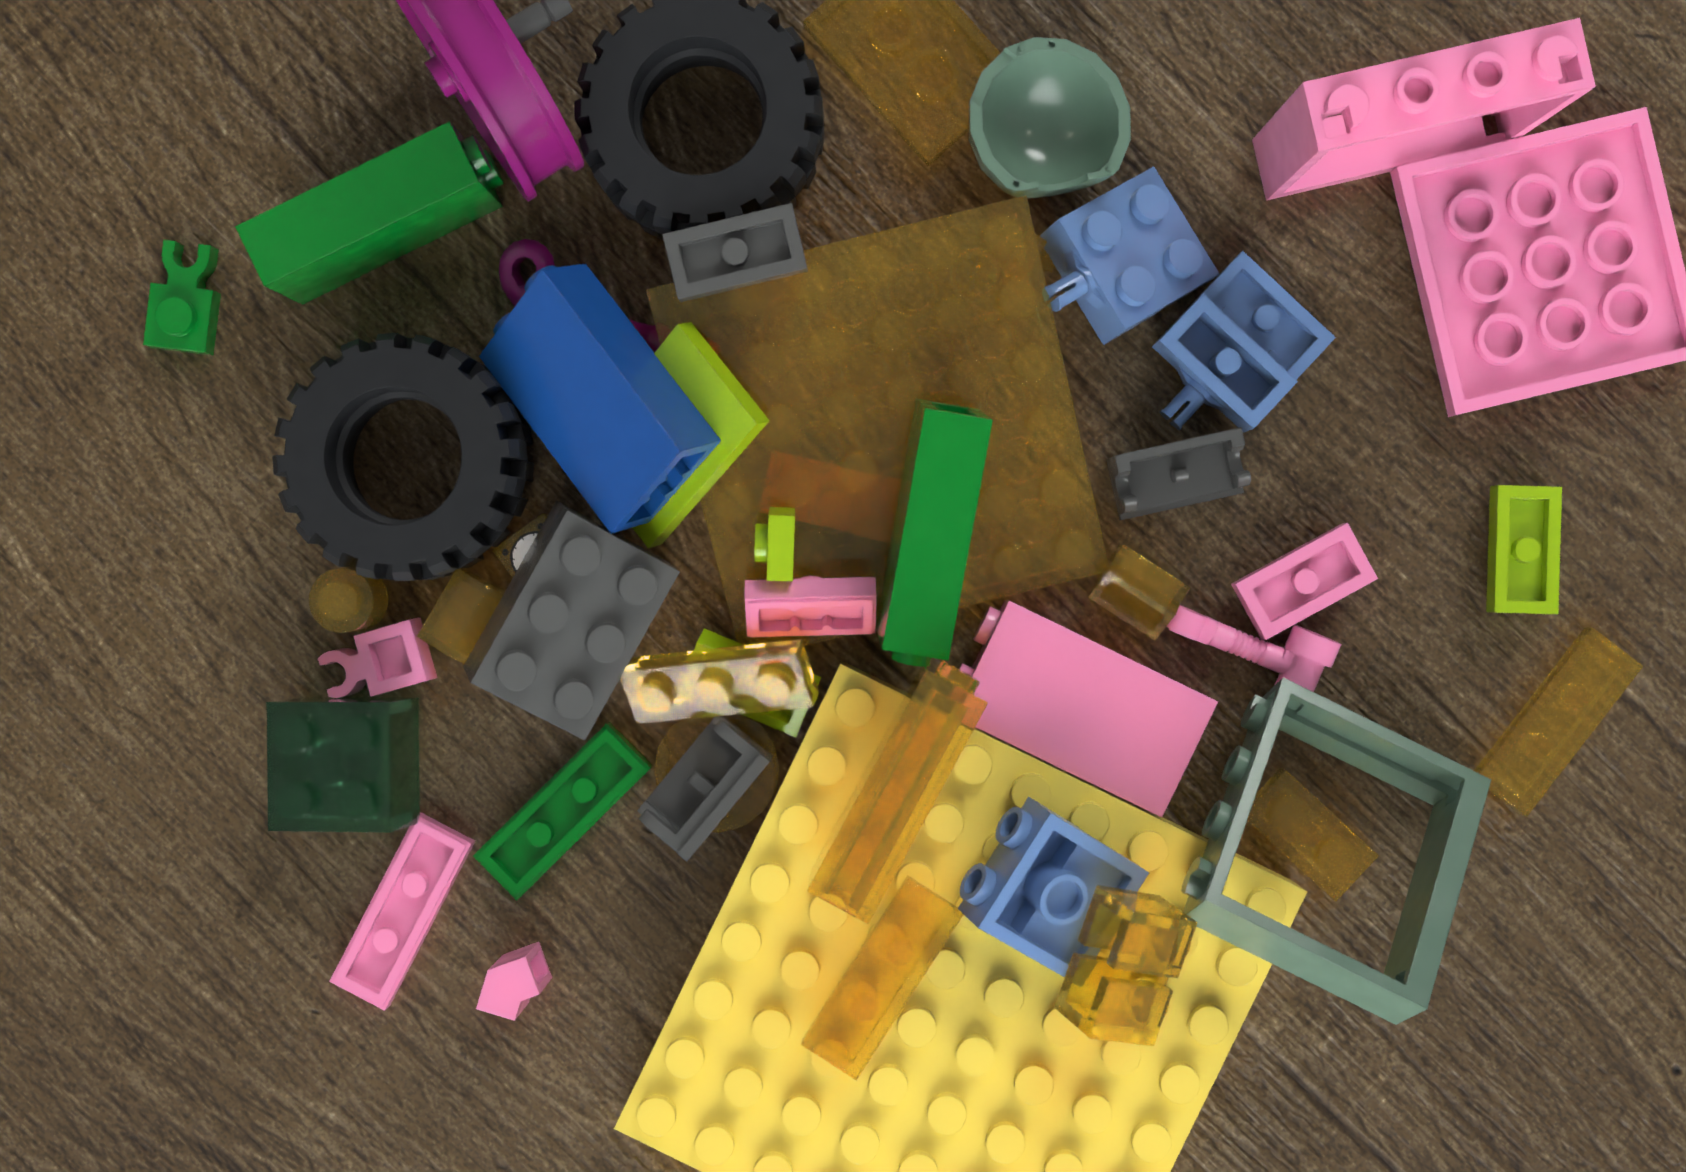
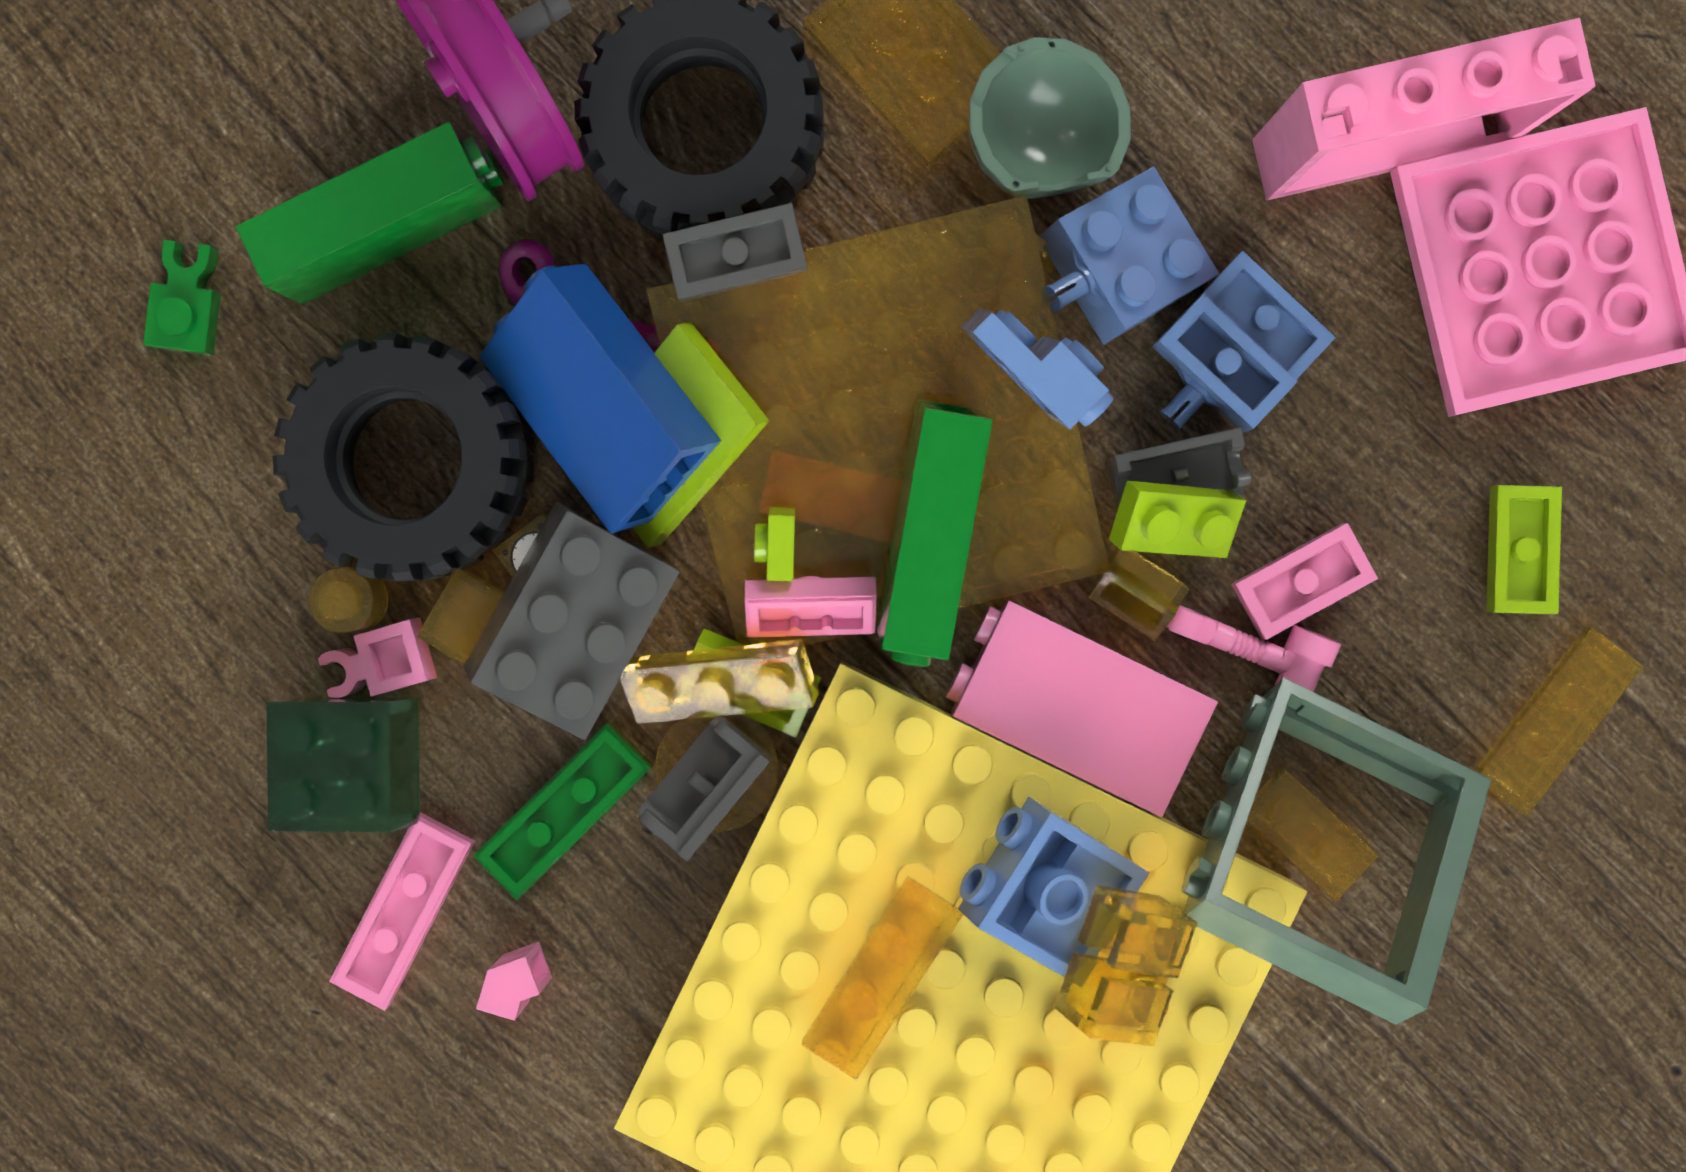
clear yellow brick [807,660,988,924] -> none
none -> medium blue plate [960,309,1114,429]
none -> lime plate [1108,481,1246,558]

